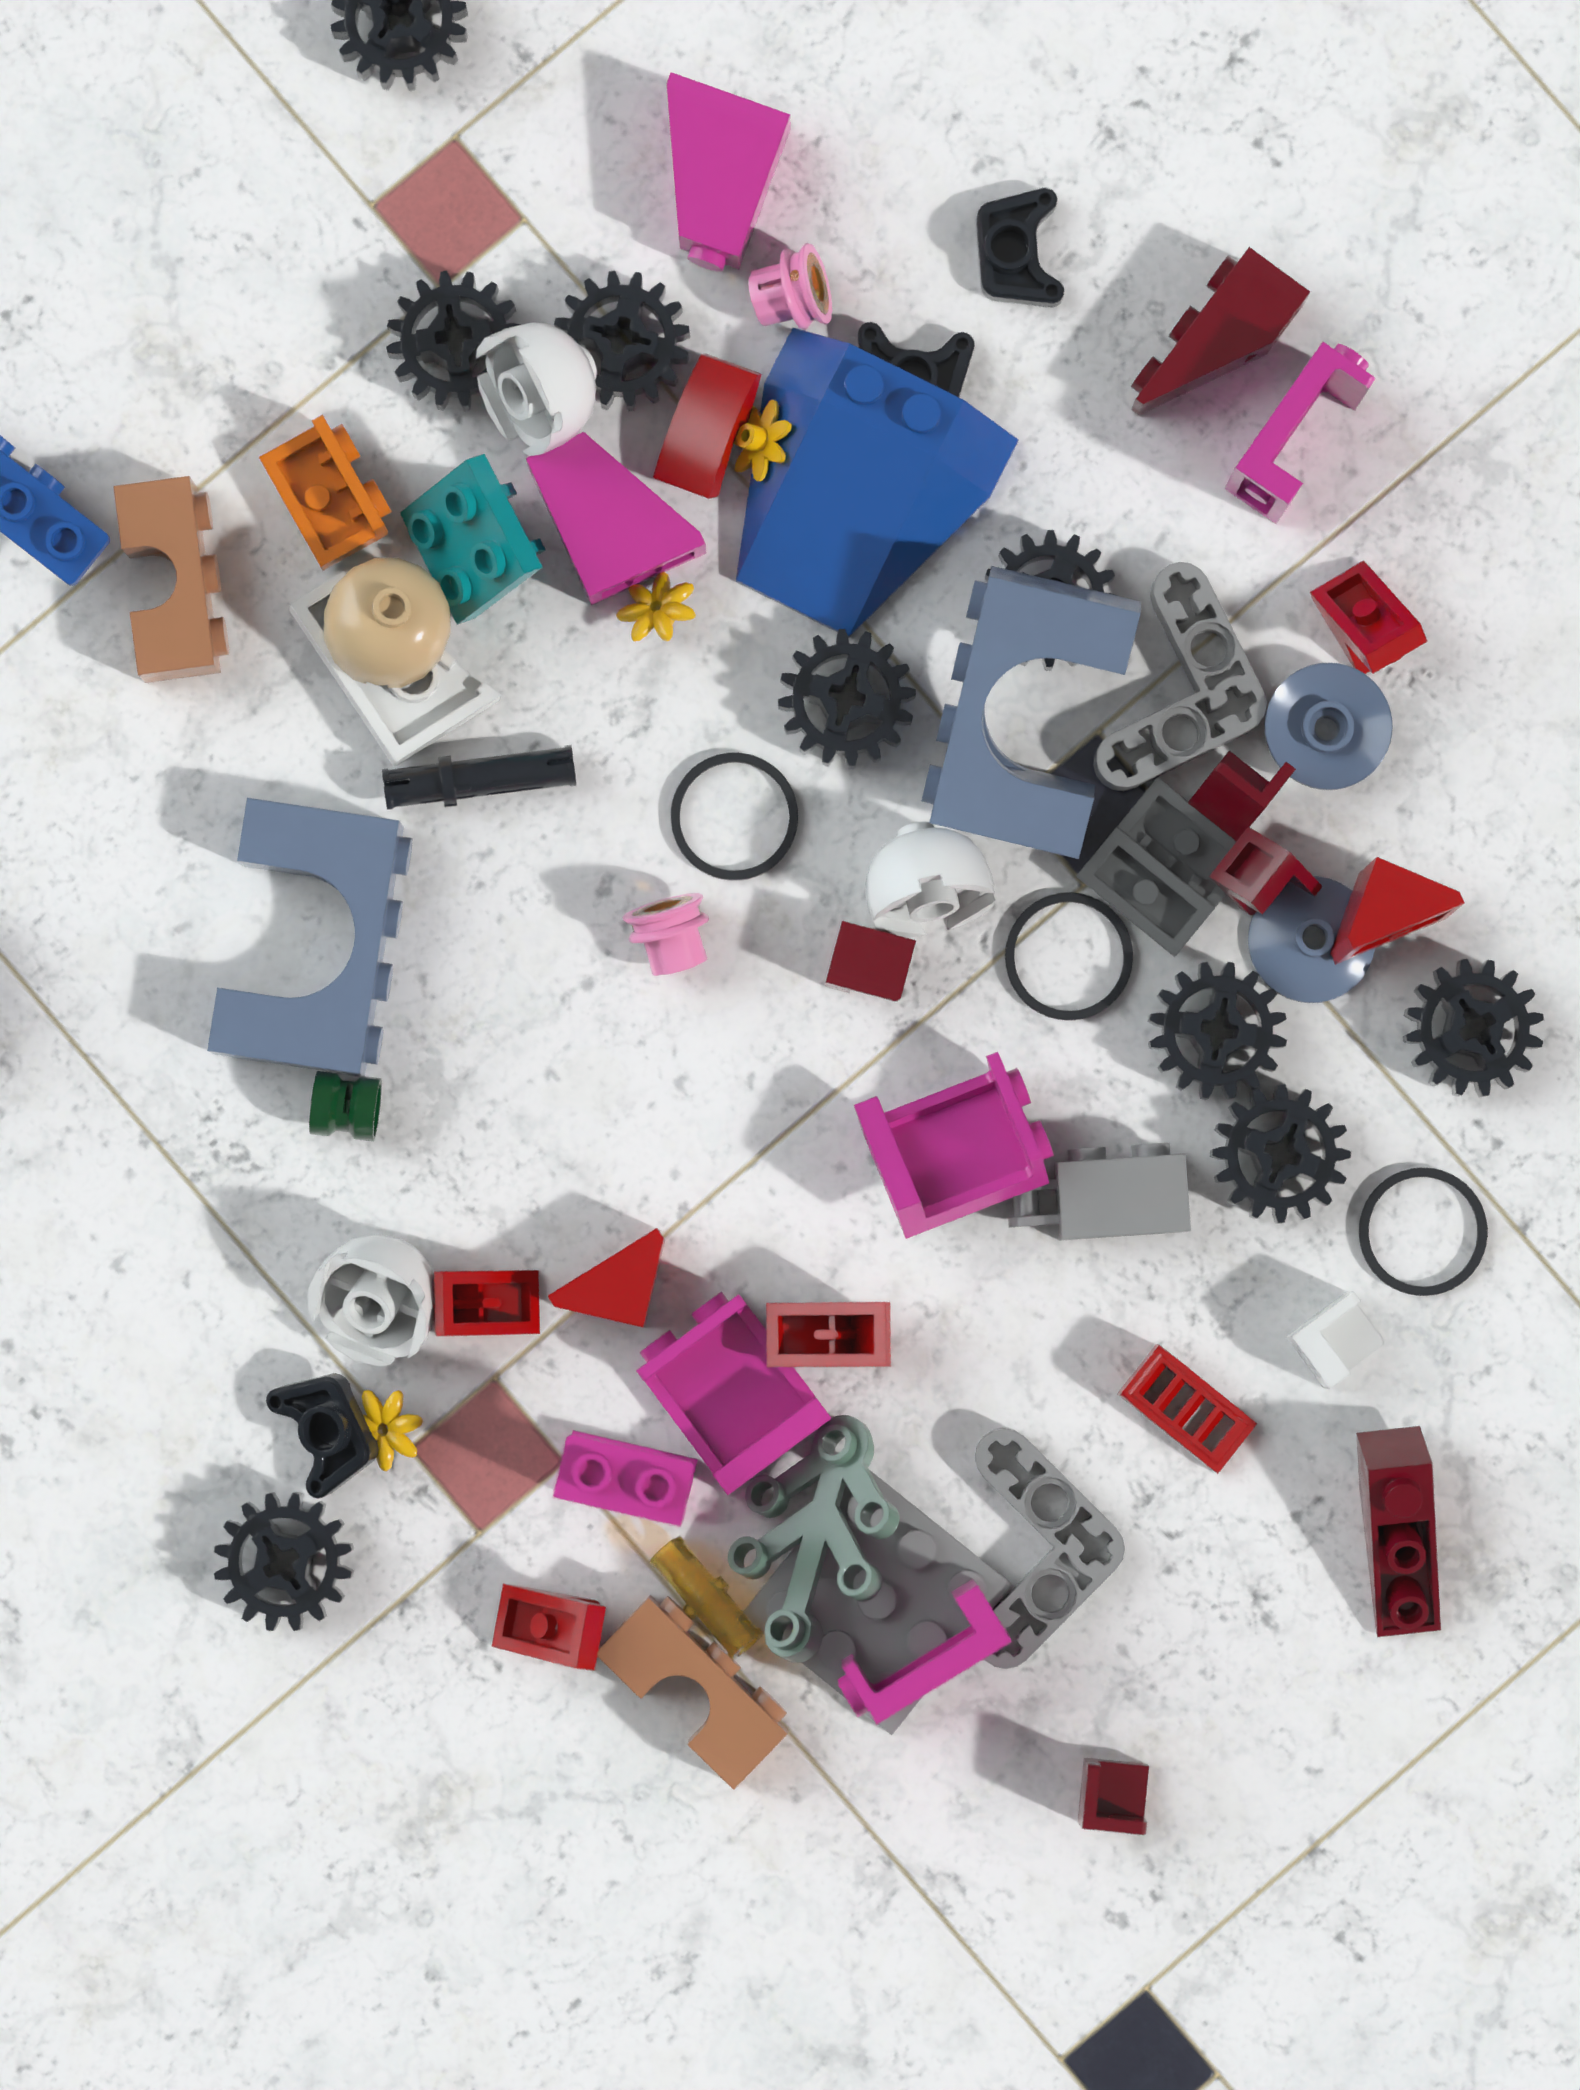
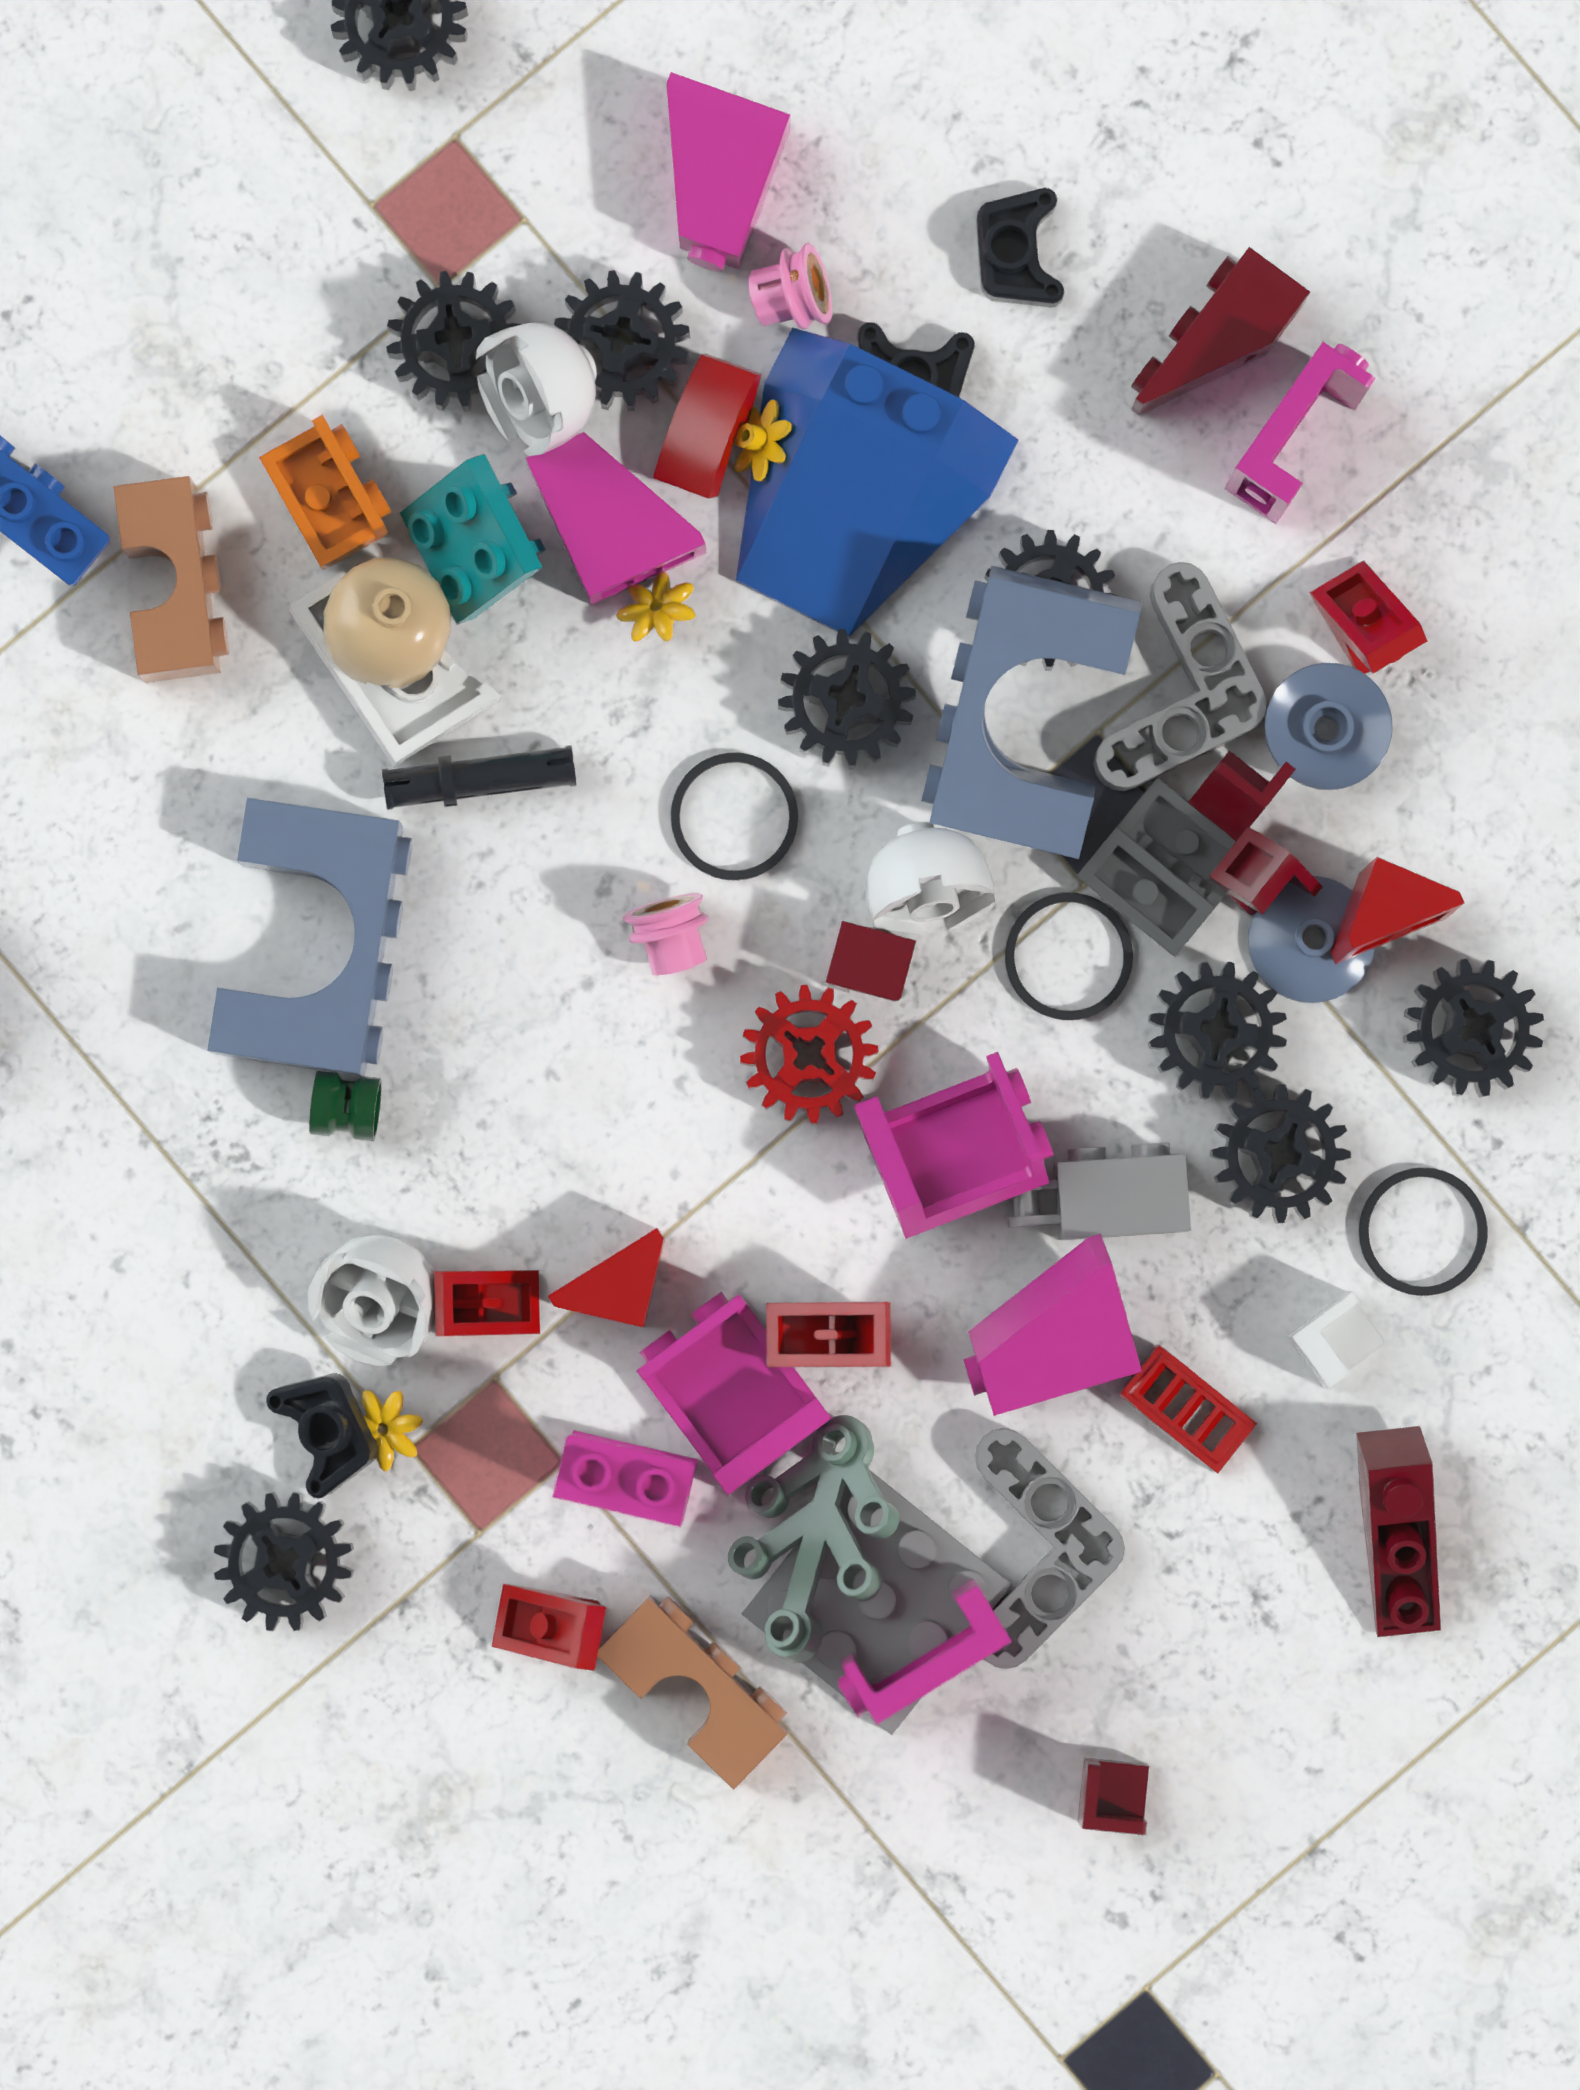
clear yellow pin [649,1536,764,1660] -> none
none -> red gear [740,985,879,1124]
none -> dark pink slope [963,1234,1142,1416]

